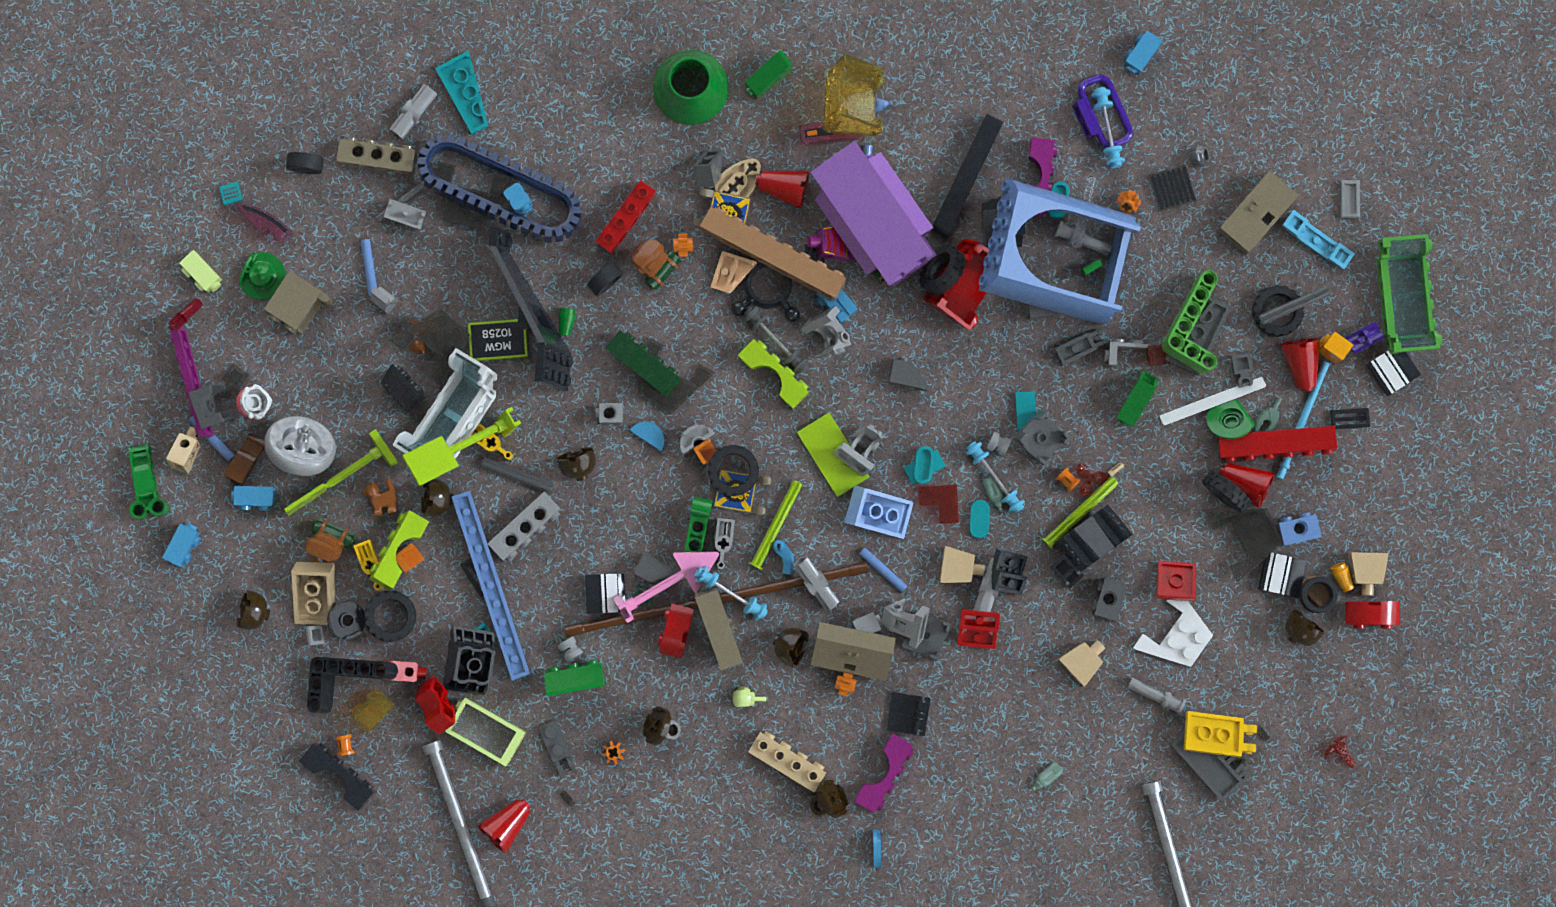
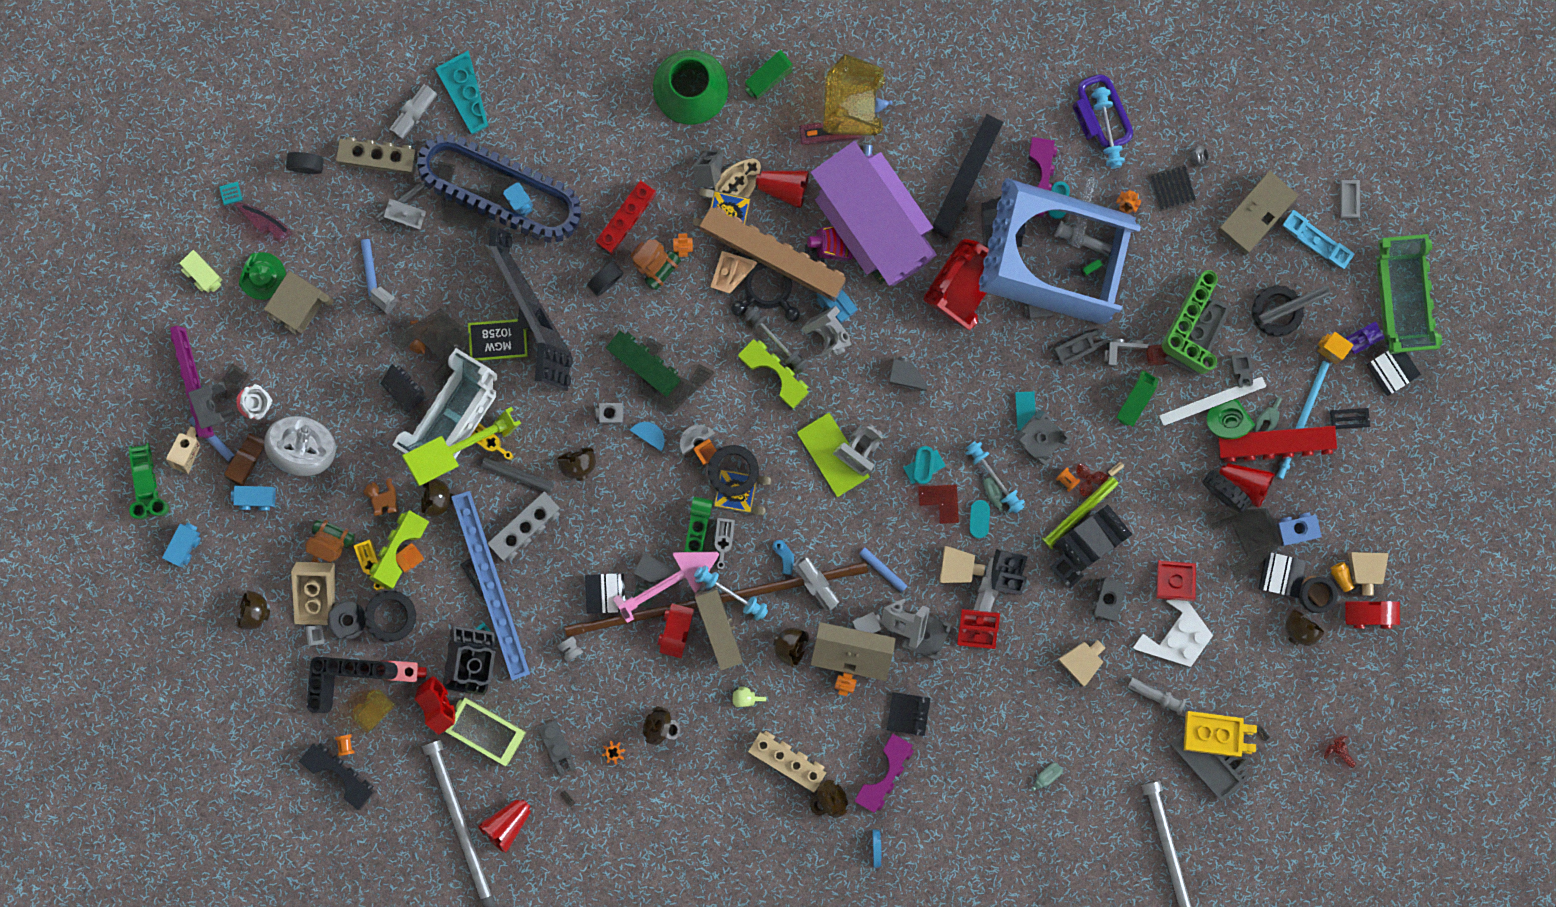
dark red piece [168,298,203,331] -> none
lime piece [284,429,398,516] -> none
green slope [544,660,606,696] -> none
green cone [558,307,577,336] -> none
lime axle [748,480,802,570] -> none
light blue slope [844,486,914,539] -> none
black tyre [919,245,966,296] -> none
light grey wheel [986,432,1012,457] -> none
dark azure brick [1123,30,1162,75] -> none
red cone [1281,338,1320,392] -> none

